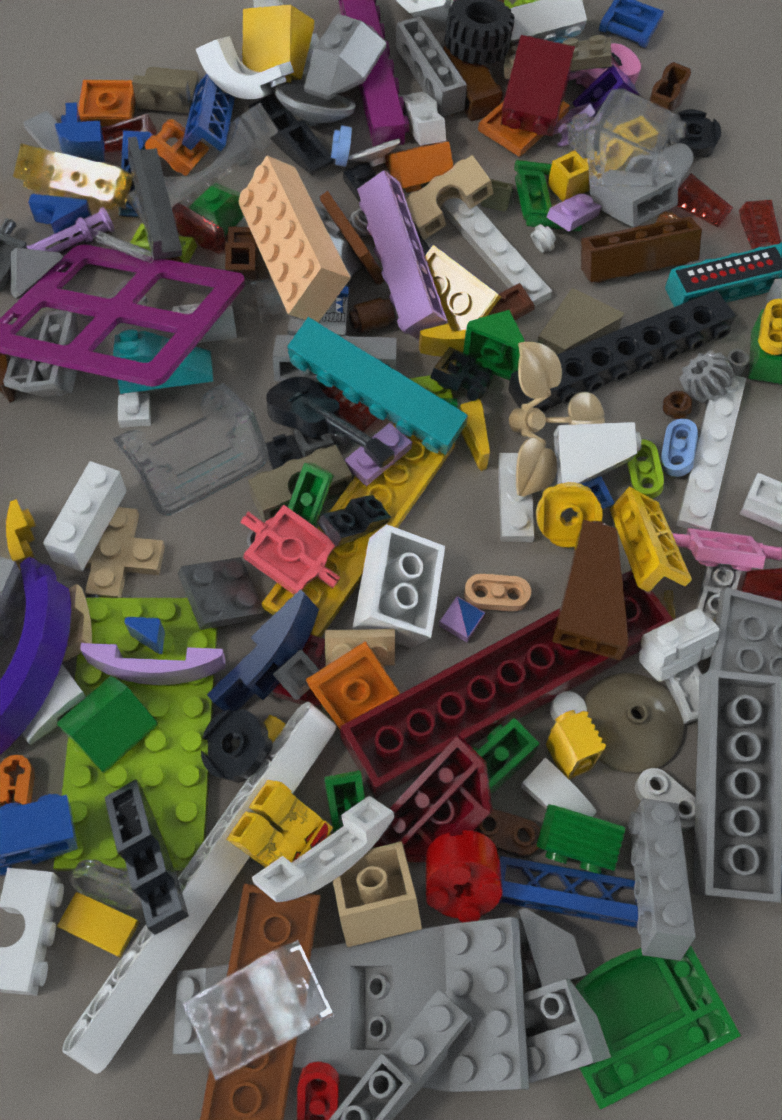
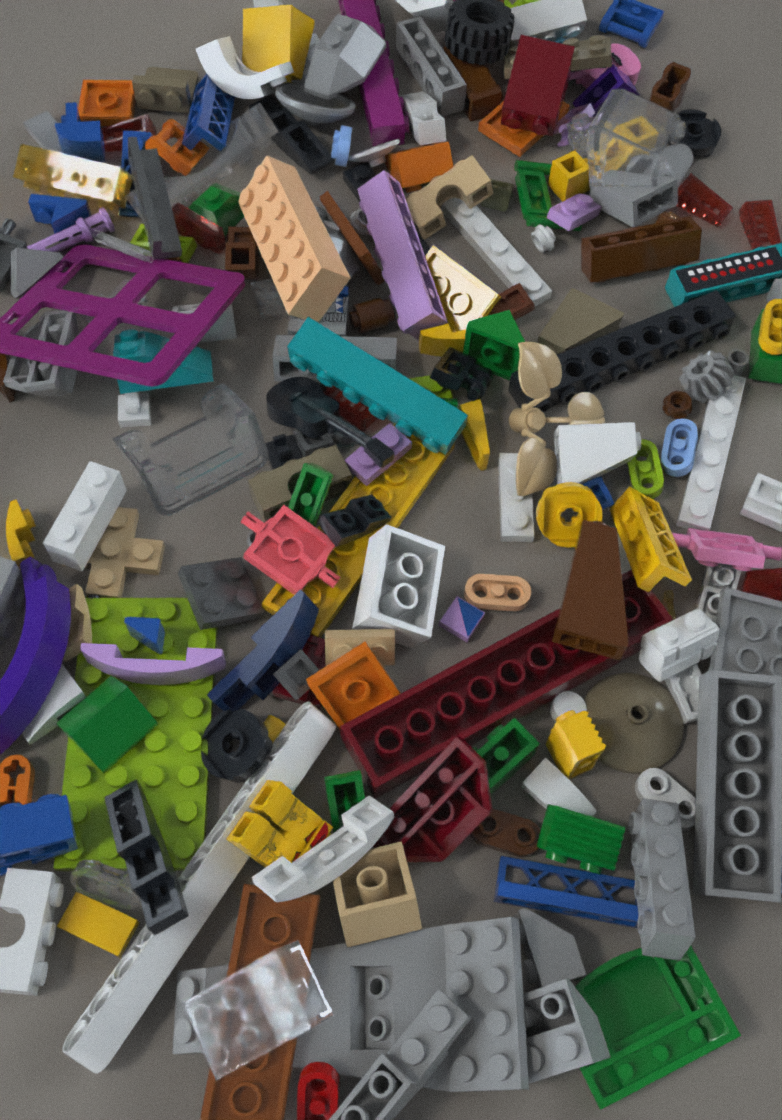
red brick [426,830,502,923] -> none

